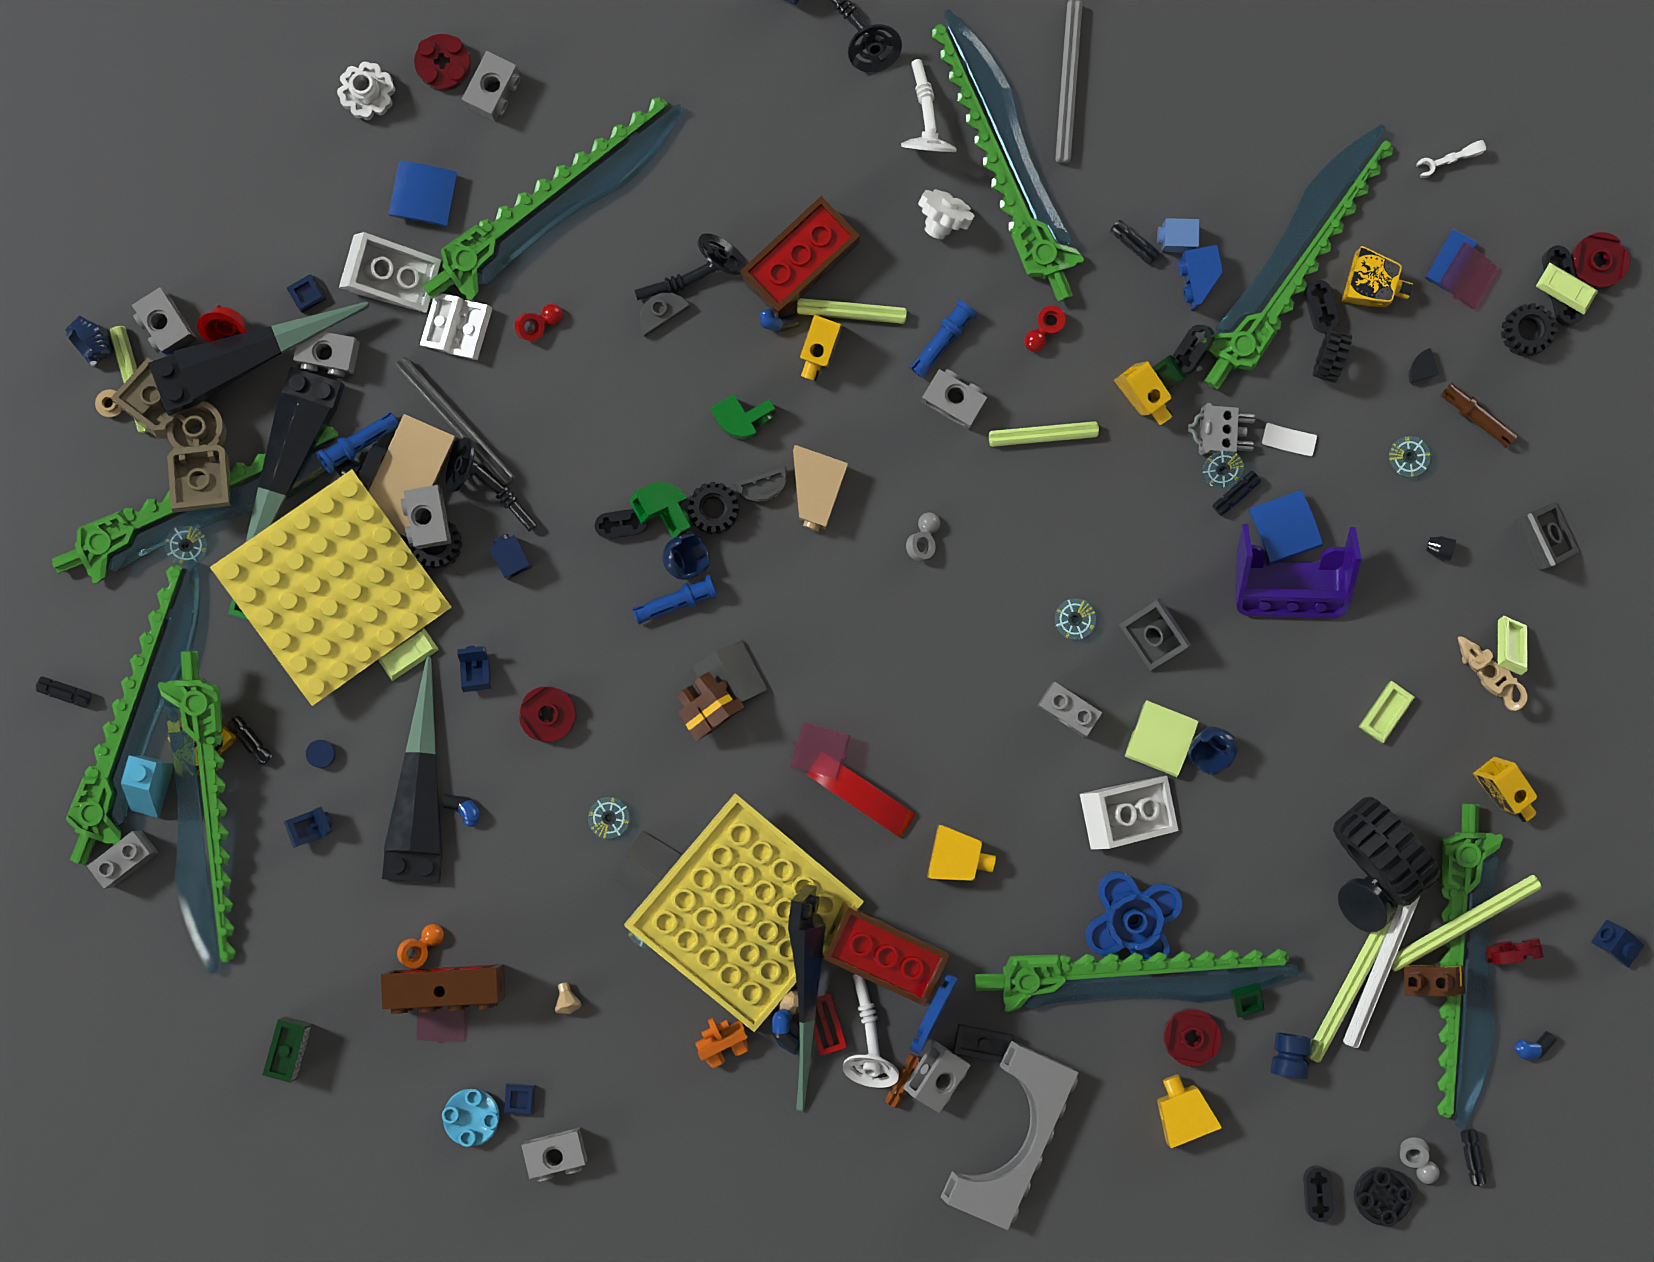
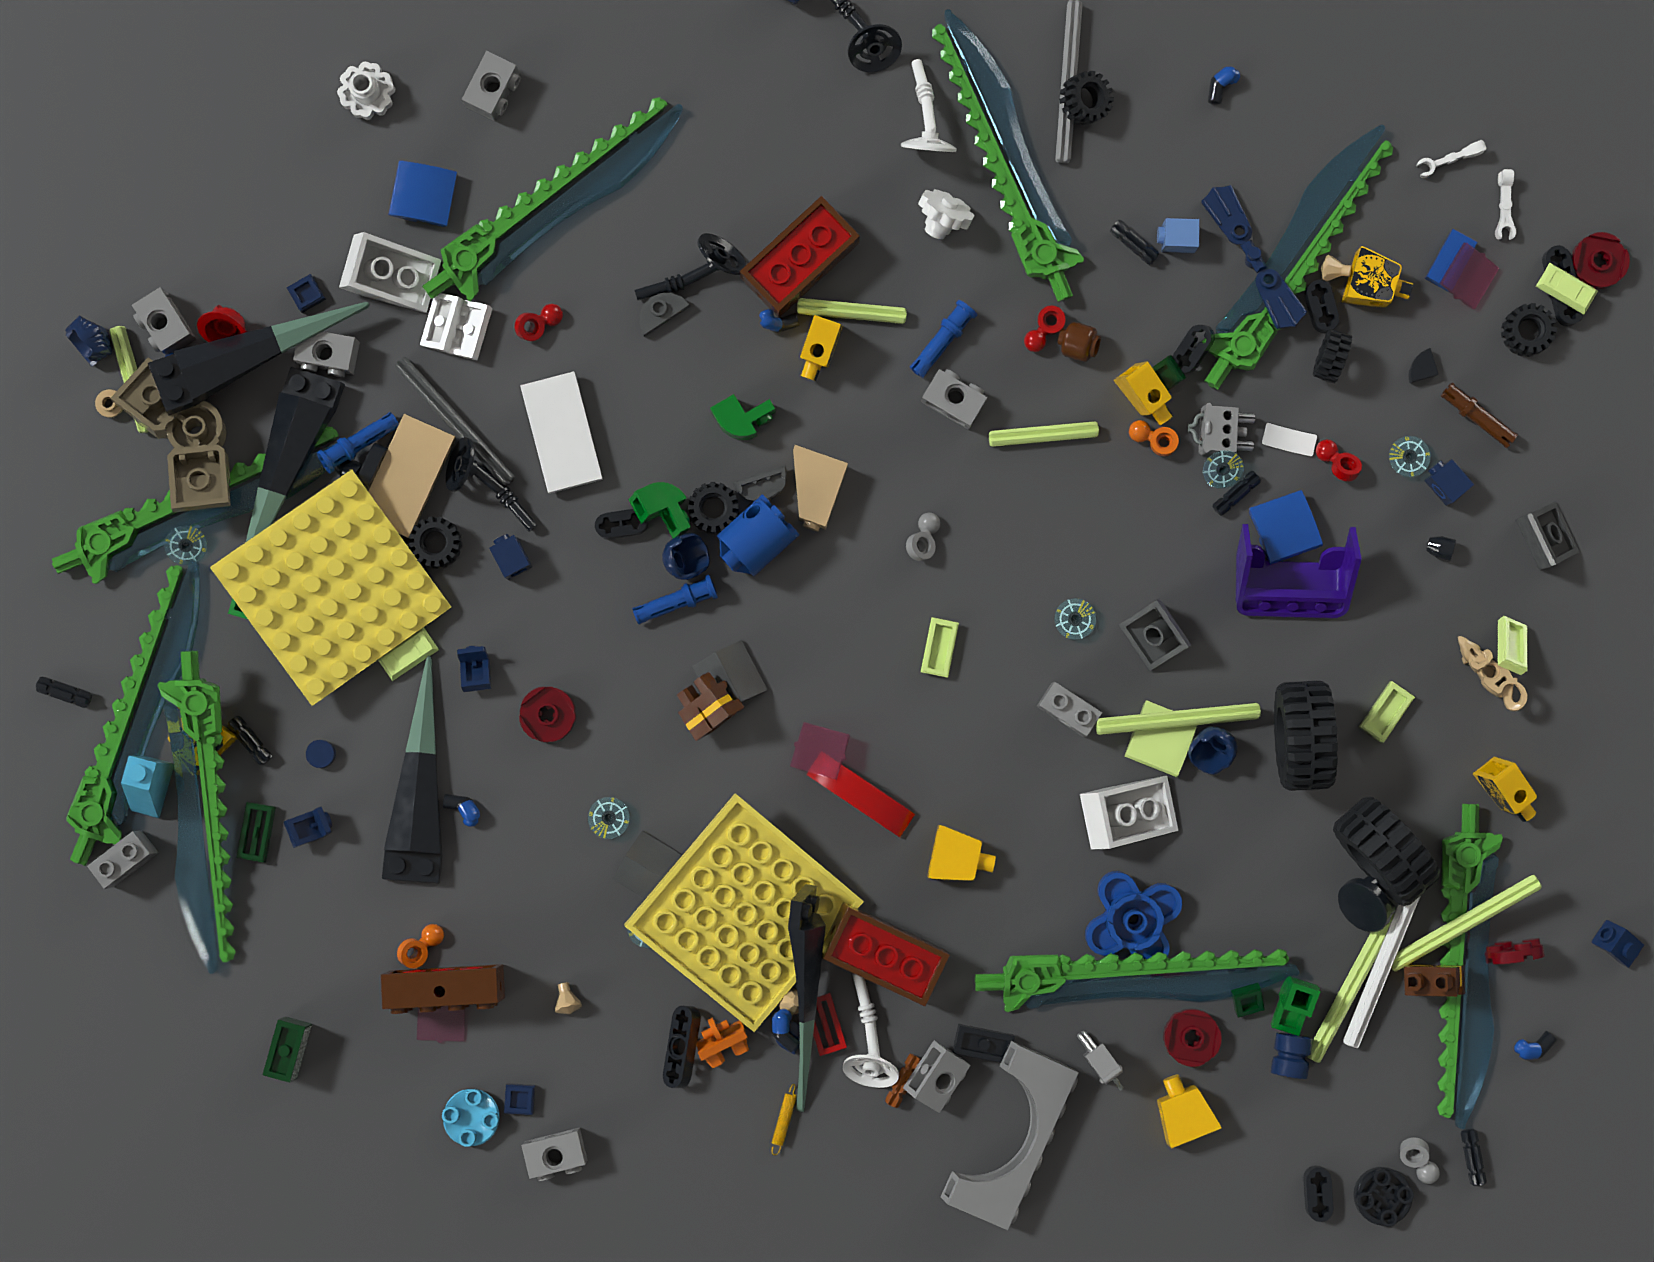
light grey brick [401,485,451,549] -> none
dark red plate [414,34,471,91] -> none
blue tile [910,974,959,1055] -> none
blue slope [1178,245,1223,311] -> none
none -> dark green tile [236,802,276,862]
none -> white tile [520,371,603,494]
none -> black beam [663,1006,701,1088]
none -> blue cylinder [717,494,800,577]
none -> yellow piece [771,1084,797,1155]
none -> yellowish green tile [921,617,959,678]
none -> reddish brown head [1058,322,1101,362]
none -> black tyre [1059,71,1114,125]
none -> light grey piece [1077,1031,1123,1090]
none -> yellowish green axle [1095,703,1261,735]
none -> orange plate [1129,420,1179,457]
none -> dark blue piece [1201,185,1307,329]
none -> arm [1208,66,1240,104]
none -> green brick [1271,976,1321,1036]
none -> black tyre [1274,681,1338,791]
none -> red plate [1316,439,1362,482]
none -> tan rock [1321,255,1353,282]
none -> dark blue brick [1424,459,1474,506]
none -> white piece [1495,169,1516,240]

